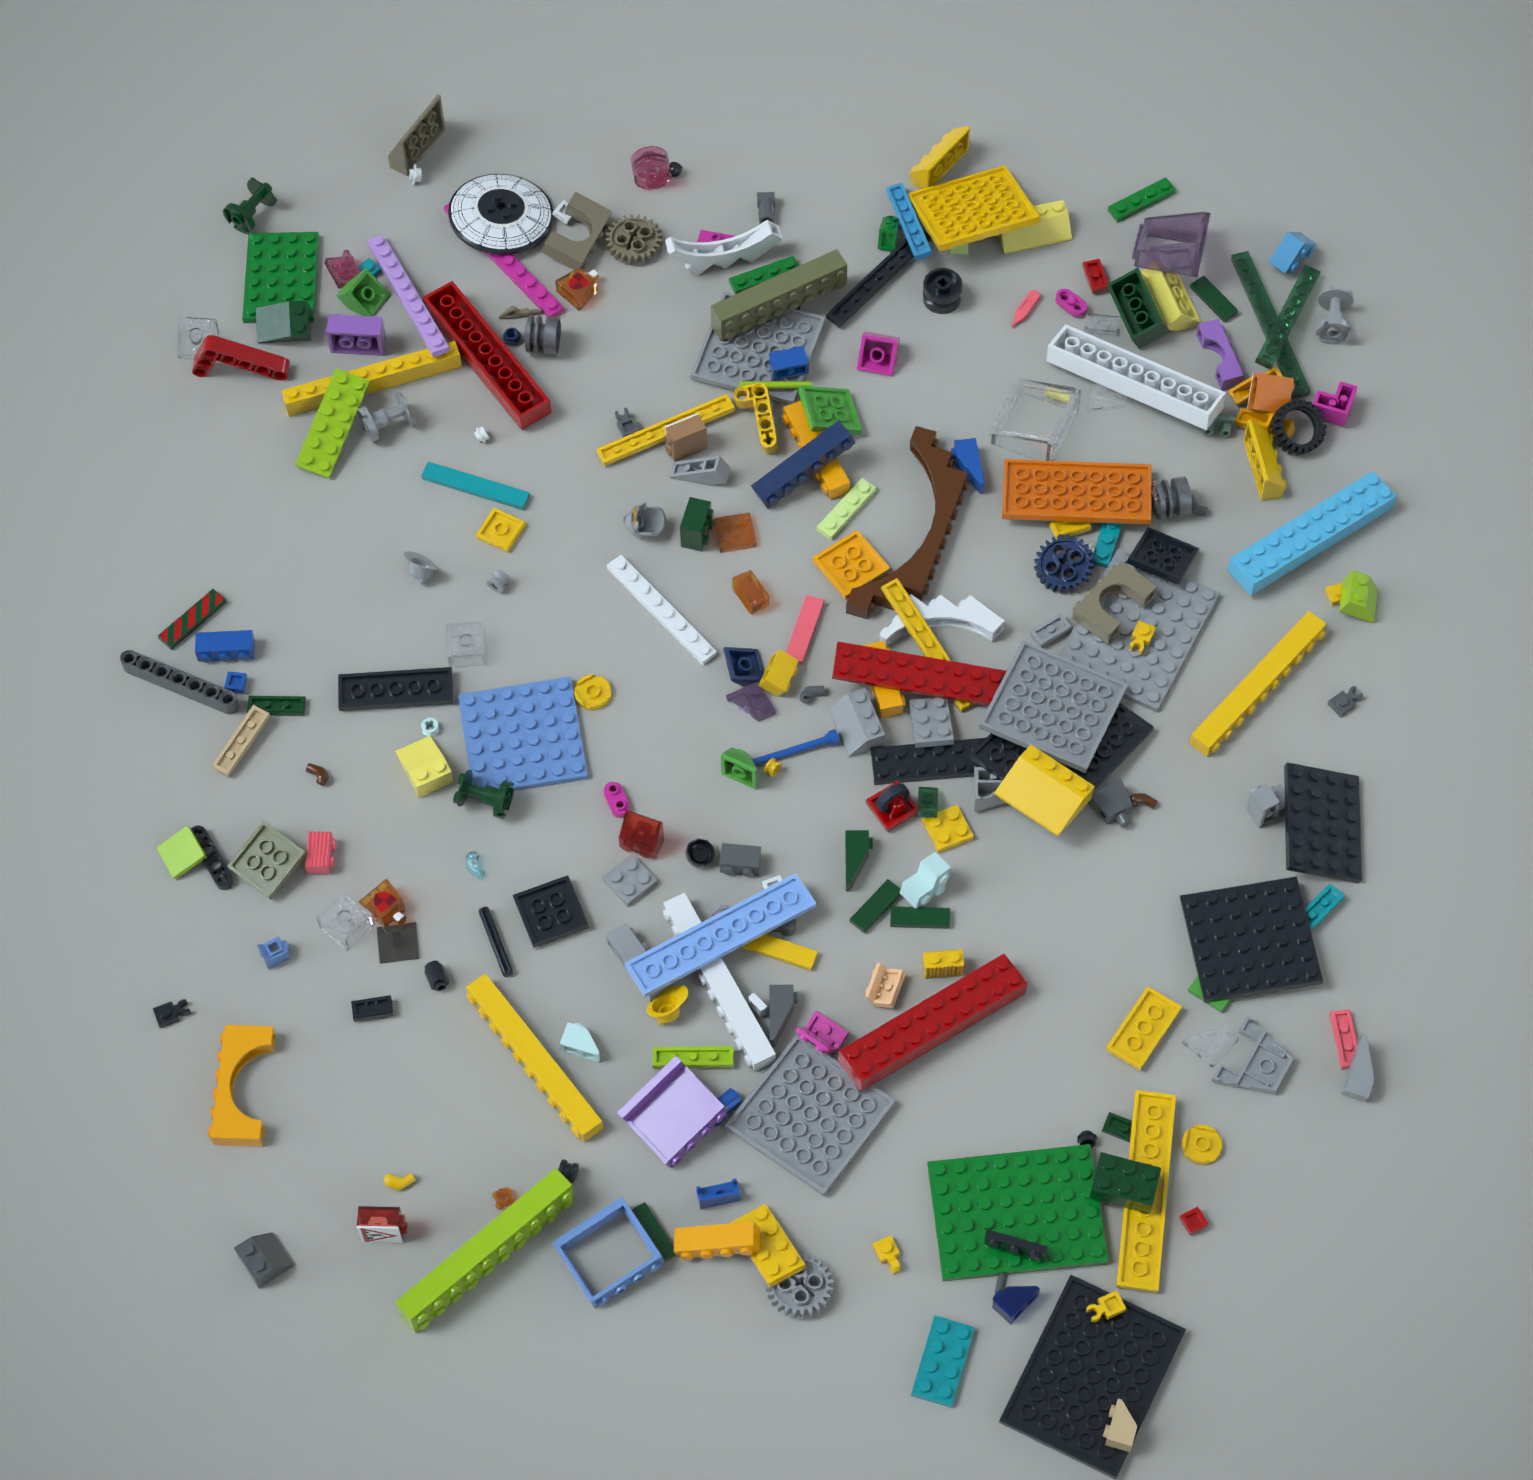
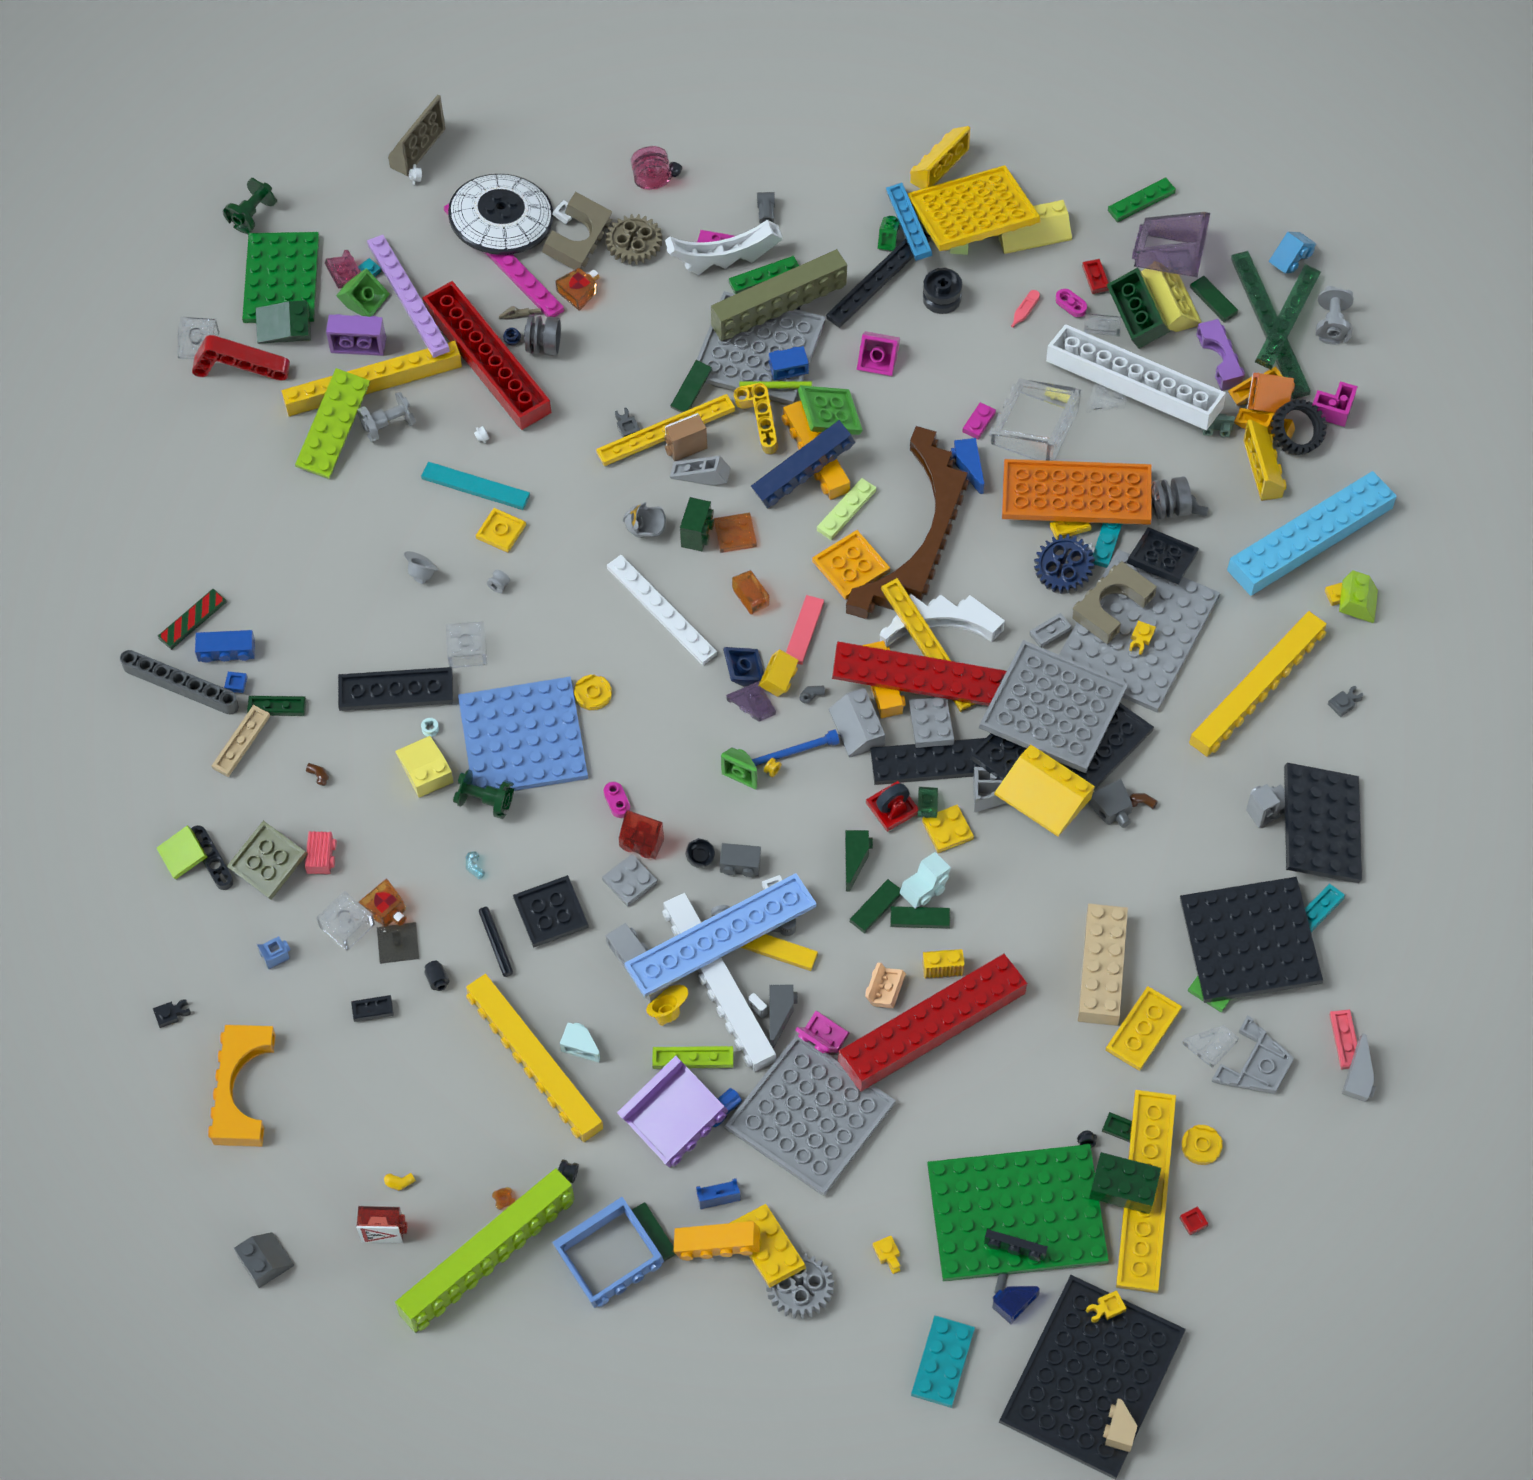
none -> dark green tile [670,360,712,413]
none -> dark pink plate [962,402,996,439]
none -> tan brick [1078,903,1128,1026]

